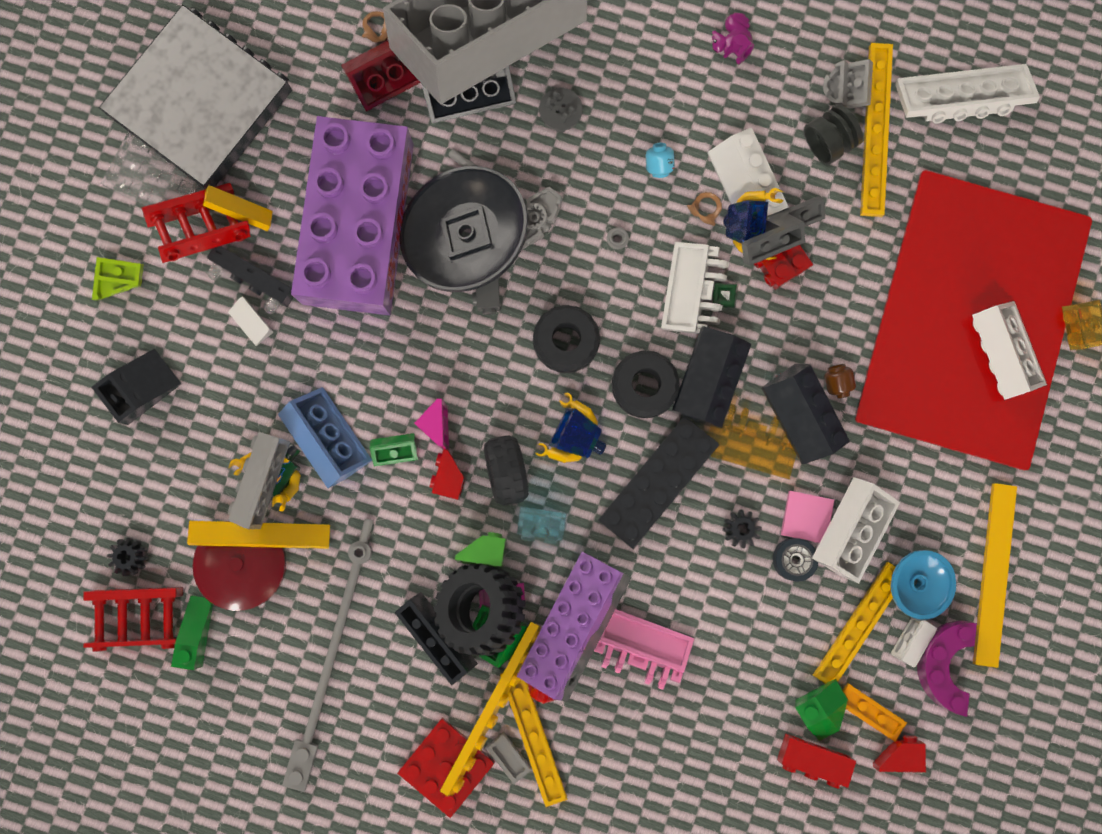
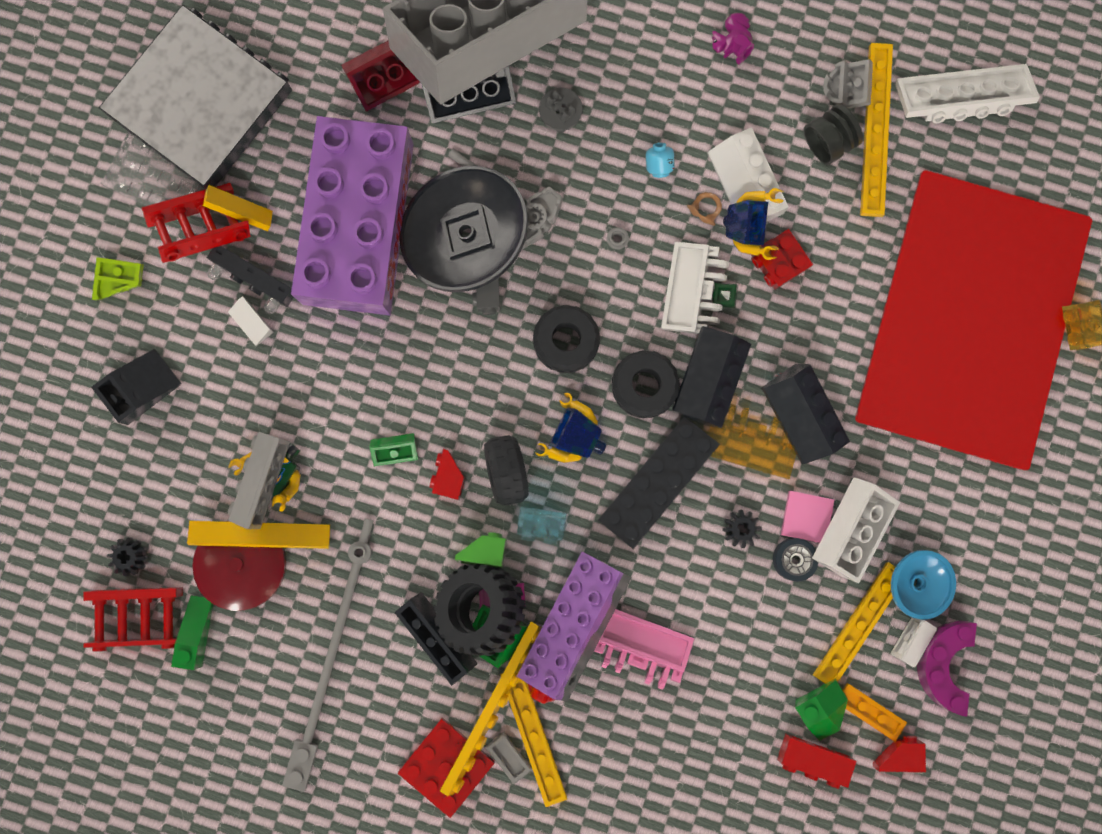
medium blue slope [278,387,372,488] -> none
medium nougat piece [362,11,388,42] -> none
dark pink slope [414,399,449,450] -> none
dark grey bracket [742,196,825,266] -> none
reddish brown head [824,364,856,399] -> none
white slope [972,301,1047,400] -> none
yellow tile [973,483,1017,668] -> none

